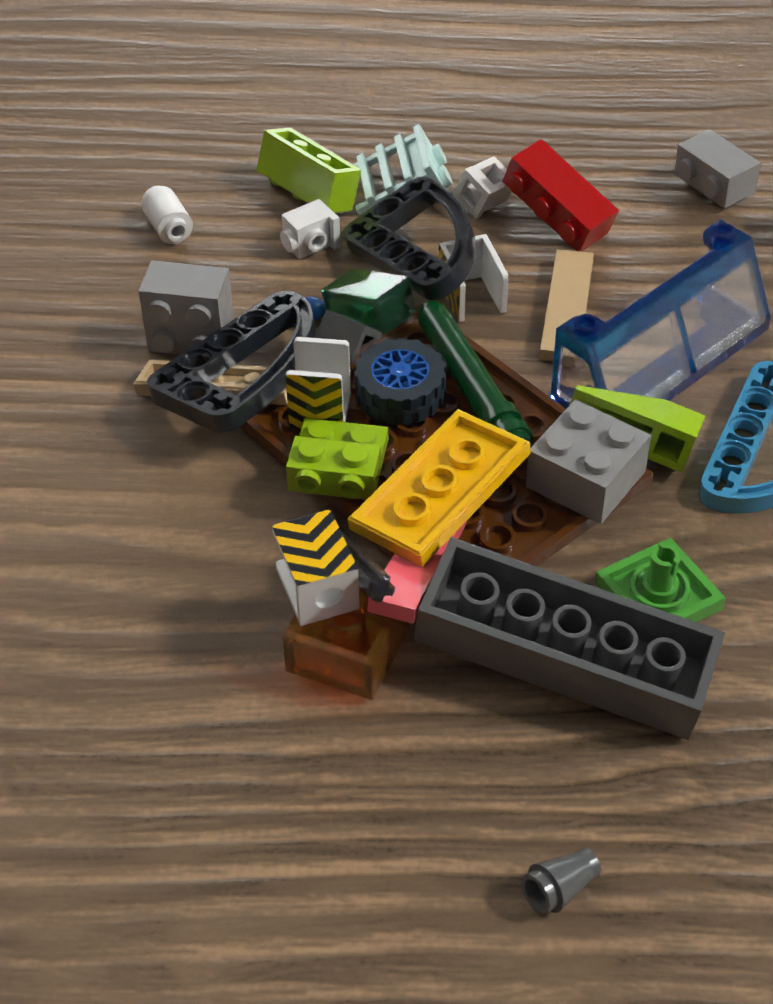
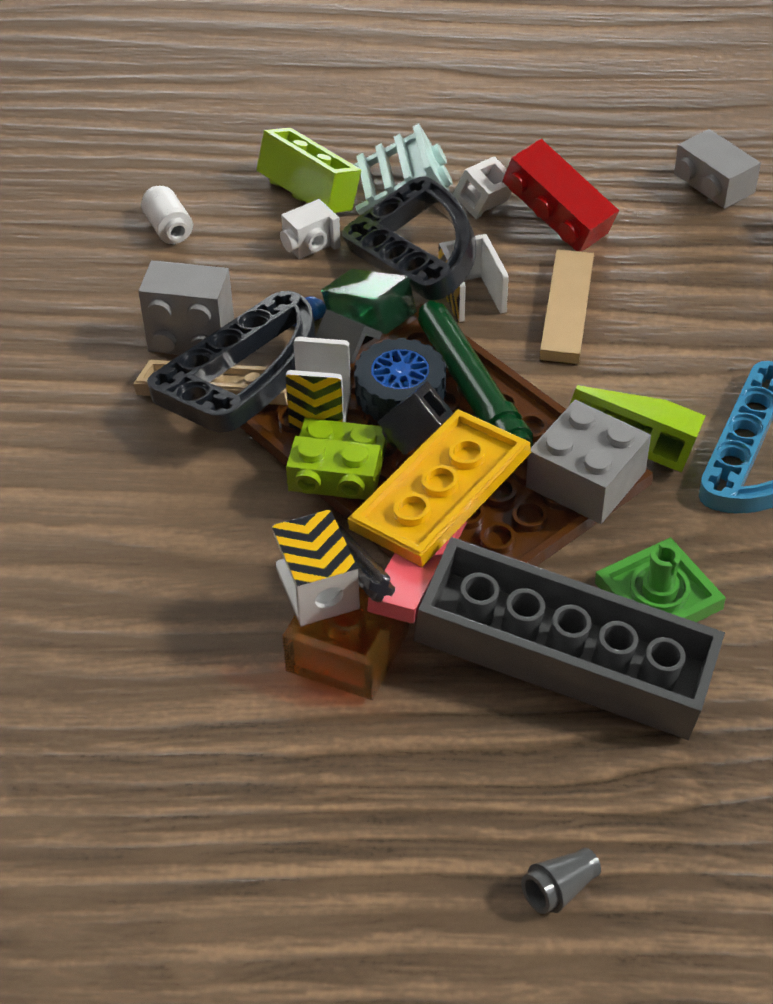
windscreen [550,219,771,409] -> none
none -> black brick [377,381,453,456]

